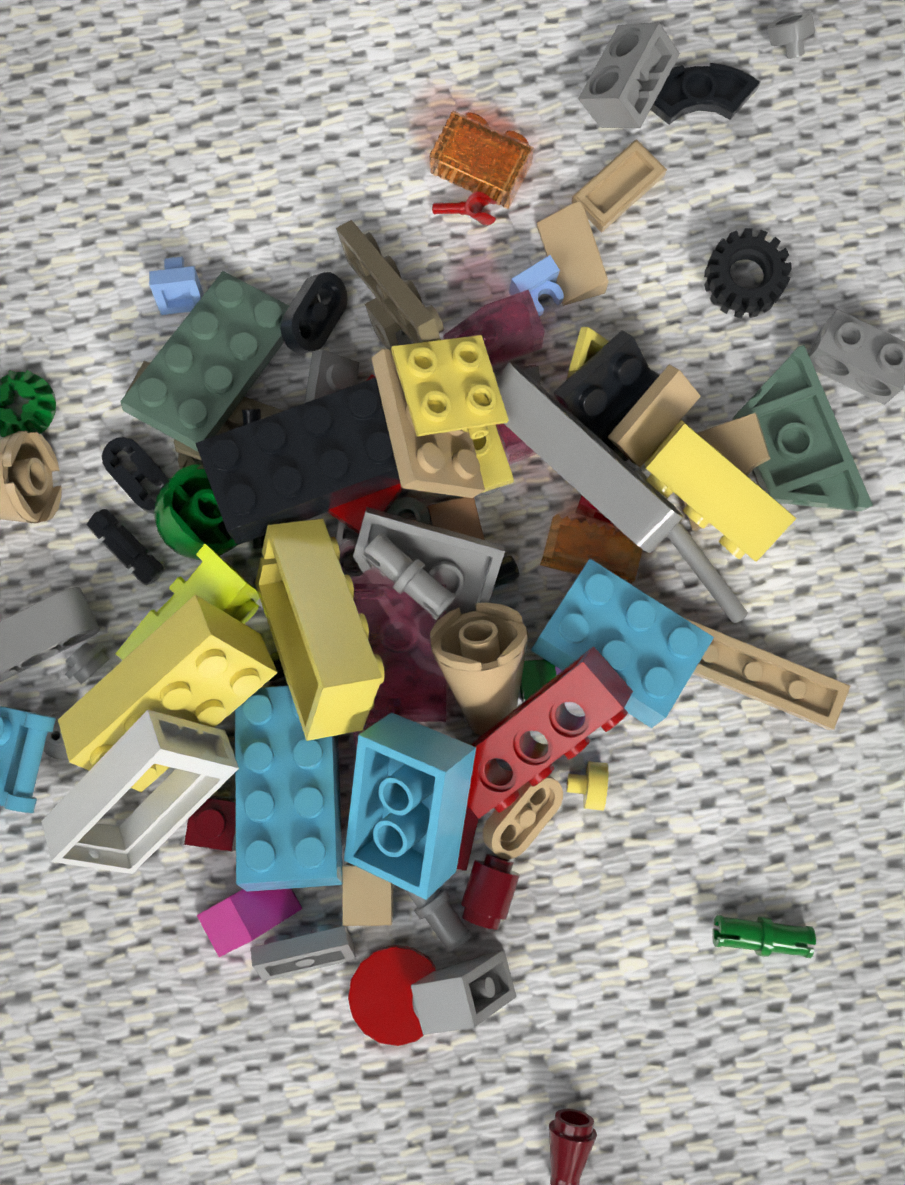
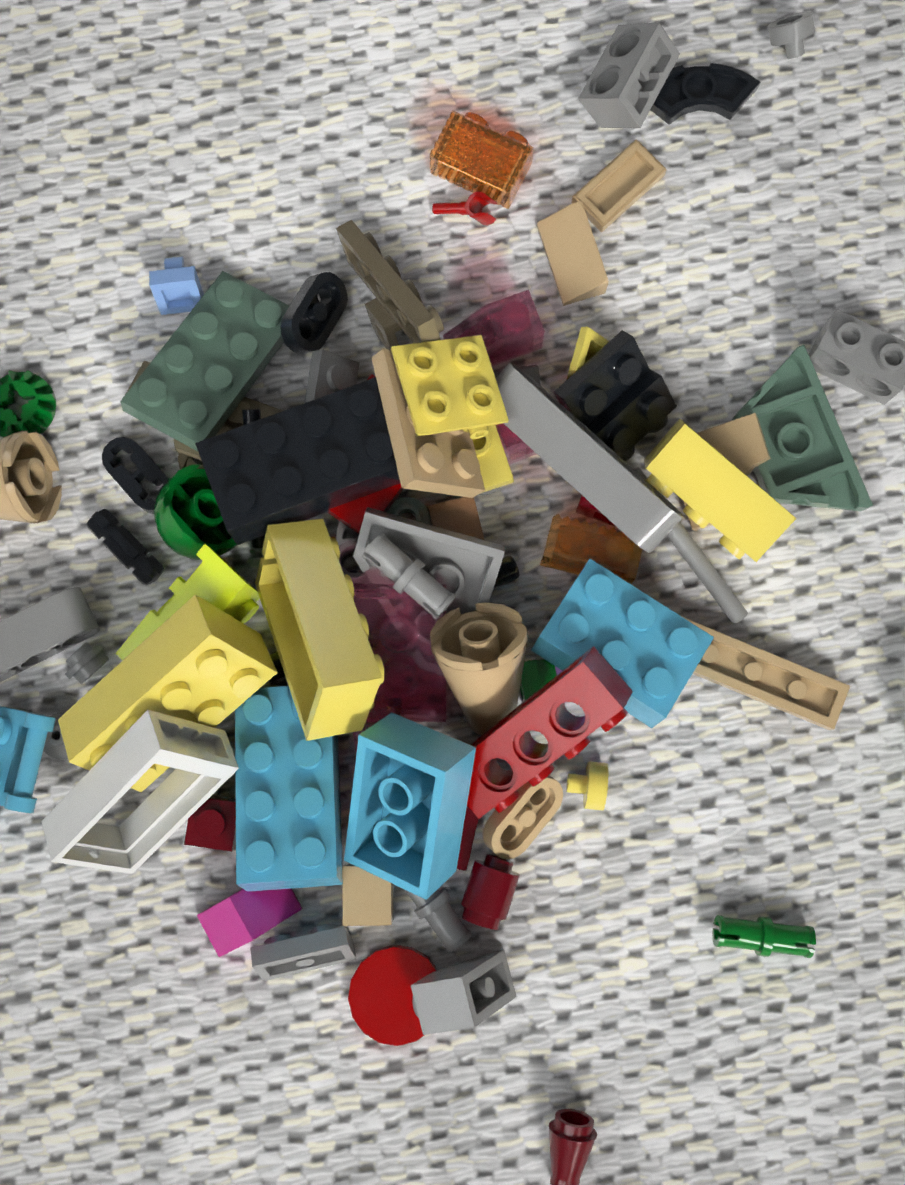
light blue tile [509,255,564,317] -> none
tan tile [608,364,701,468] -> none
black tyre [704,228,792,318] -> none

